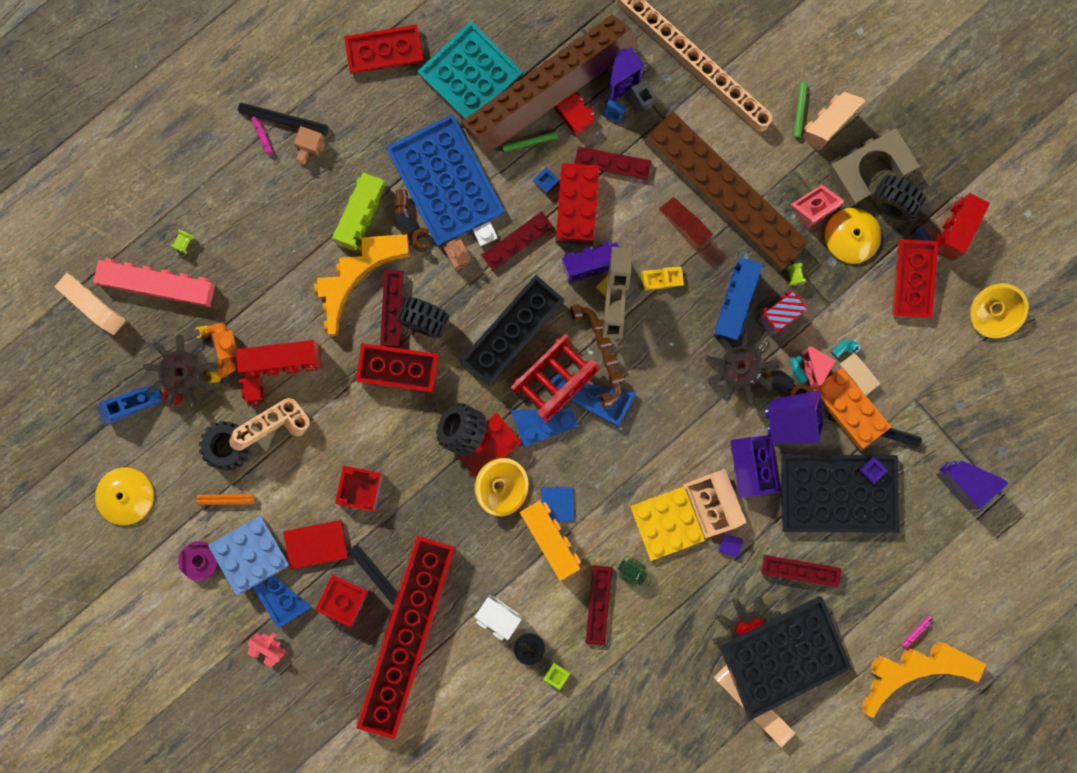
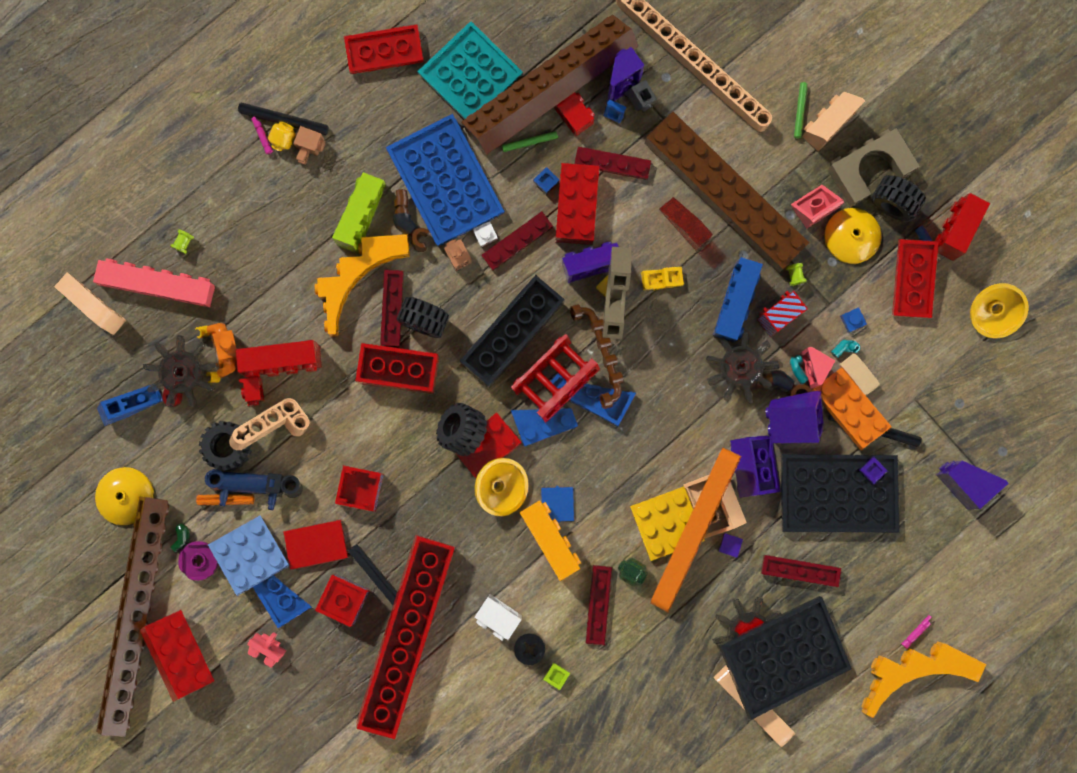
none -> reddish brown brick [96,496,169,737]
none -> red brick [140,610,214,702]
none -> dark green arm [170,524,190,553]
none -> dark blue piece [205,469,303,510]
none -> yellow head [268,121,296,151]
none -> orange beam [650,448,741,612]
none -> blue plate [840,307,867,333]

